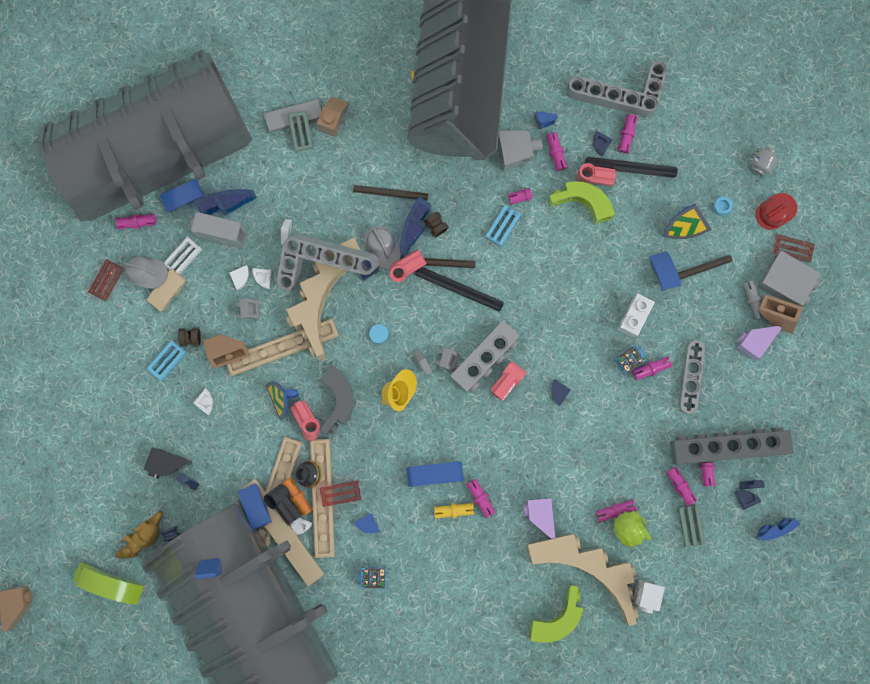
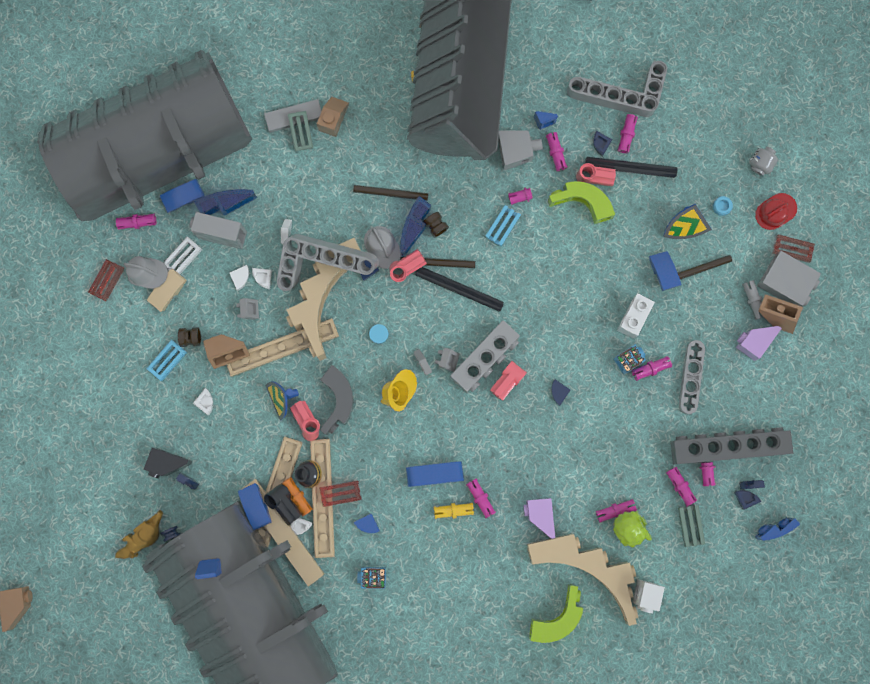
lime arch [73,562,144,605] -> none

